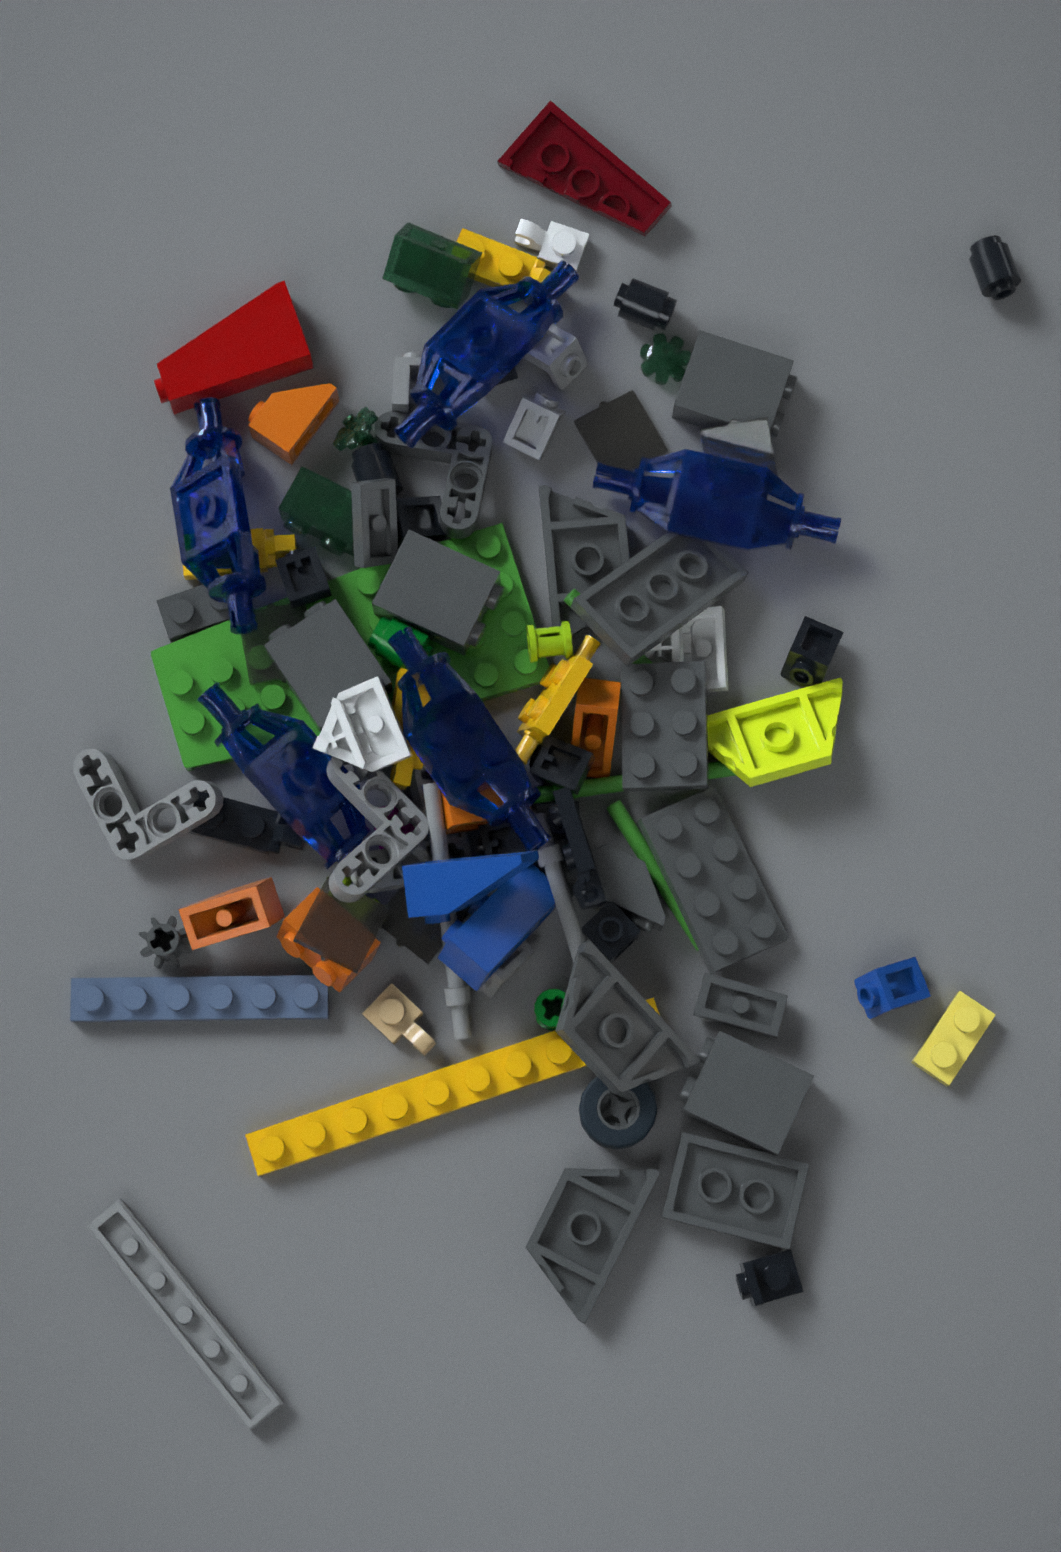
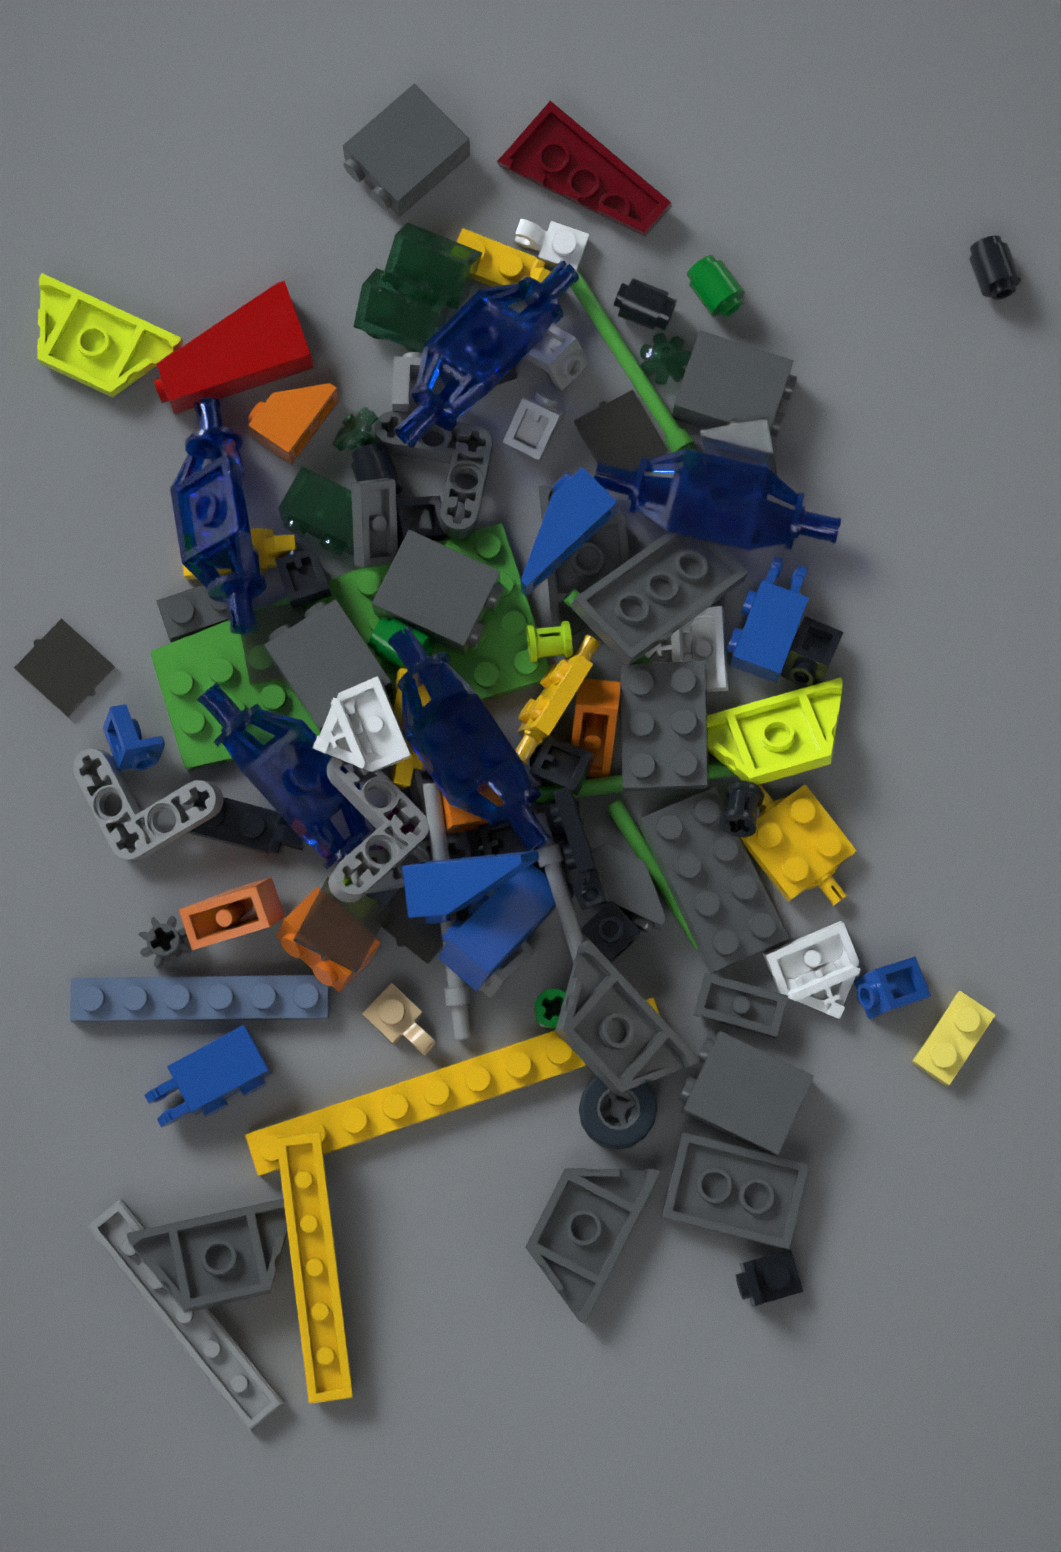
none -> clear smoke piece [14,618,115,717]
none -> neon yellow wing [37,273,183,398]
none -> blue bracket [103,704,165,771]
none -> dark grey wing [127,1199,287,1313]
none -> blue hinge [144,1025,272,1128]
none -> yellow plate [276,1132,353,1404]
none -> dark grey brick [343,83,470,217]
none -> clear green brick [353,268,452,355]
none -> blue slope [521,467,617,597]
none -> bright green bar [567,272,708,481]
none -> green brick [687,255,745,318]
none -> black bush [719,781,764,837]
none -> blue hinge [726,556,809,683]
none -> yellow plate [740,784,857,906]
none -> white slope [763,921,861,1019]

